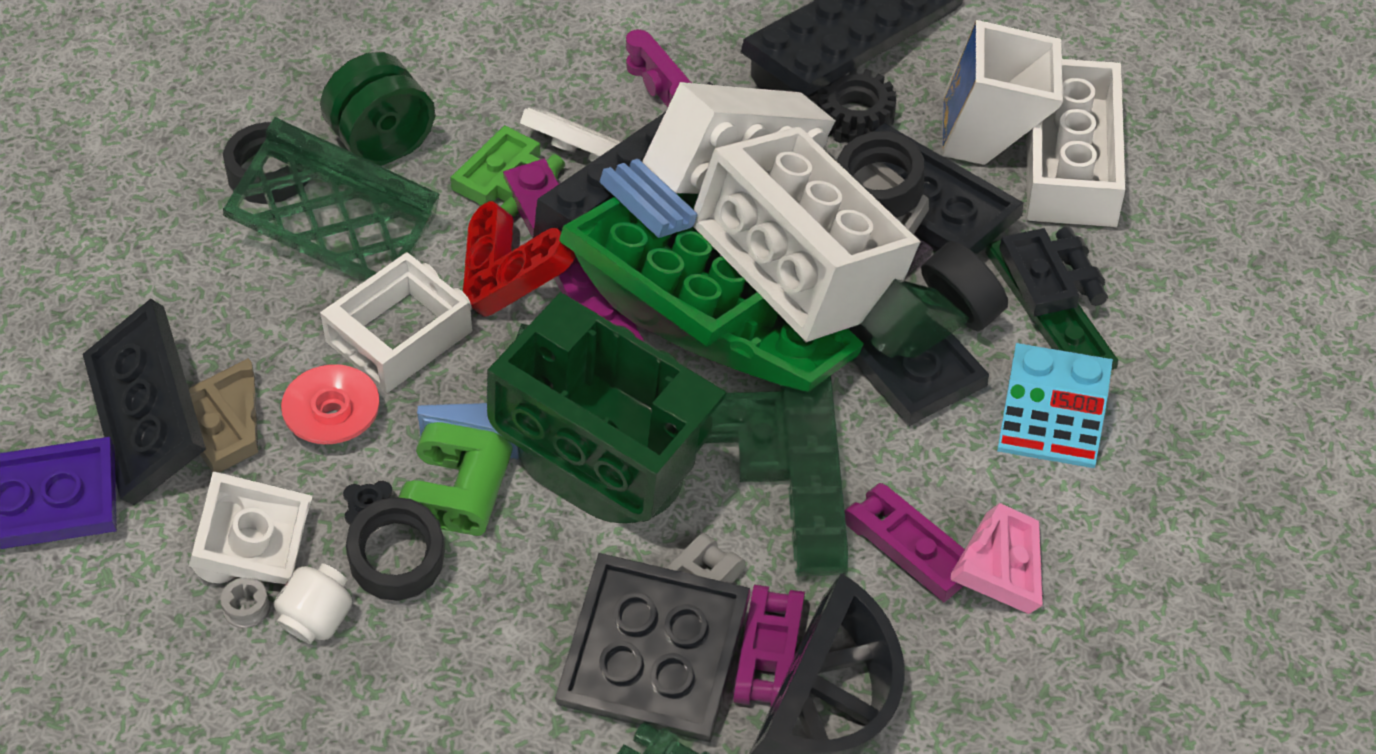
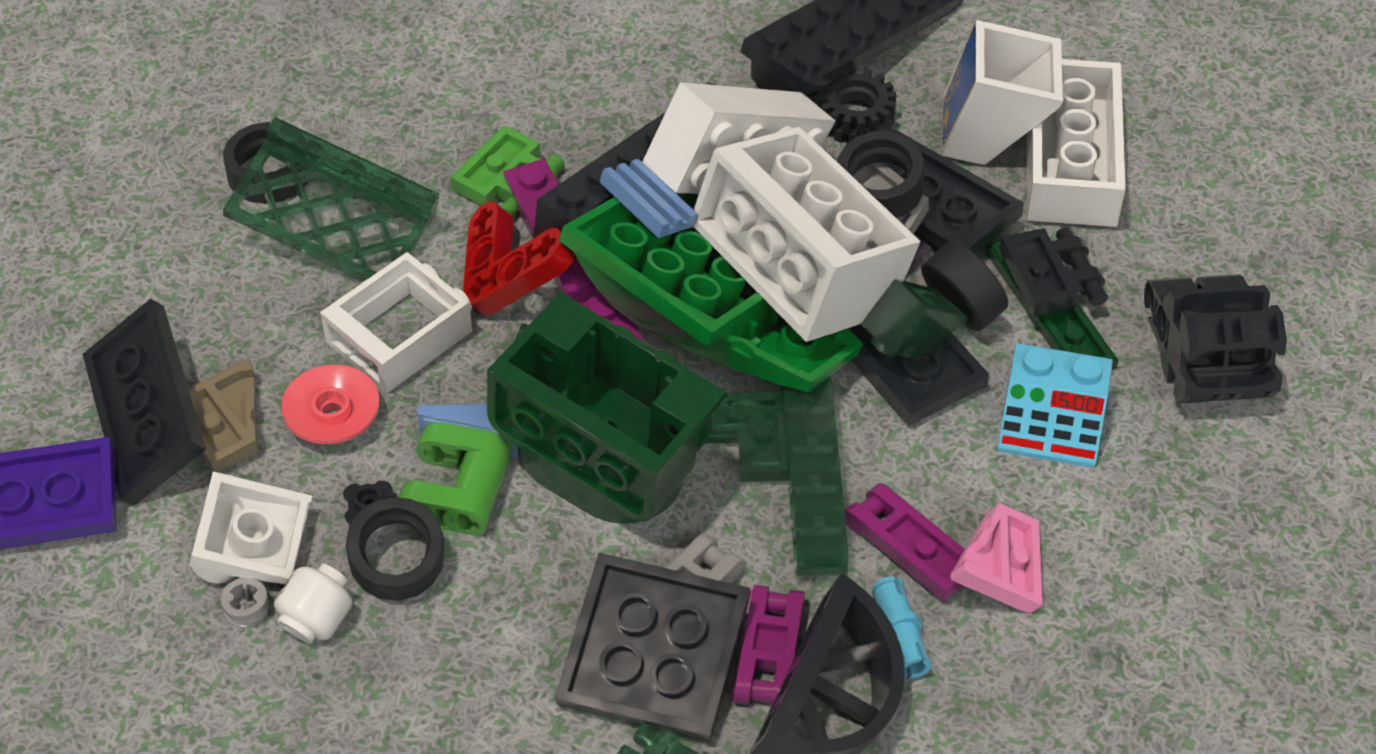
dark green wheel [320,52,436,167] -> none
white plate [520,108,621,161] -> none
magenta plate [626,29,692,107] -> none
none -> medium azure pin [871,576,932,679]
none -> black connector [1144,274,1287,403]

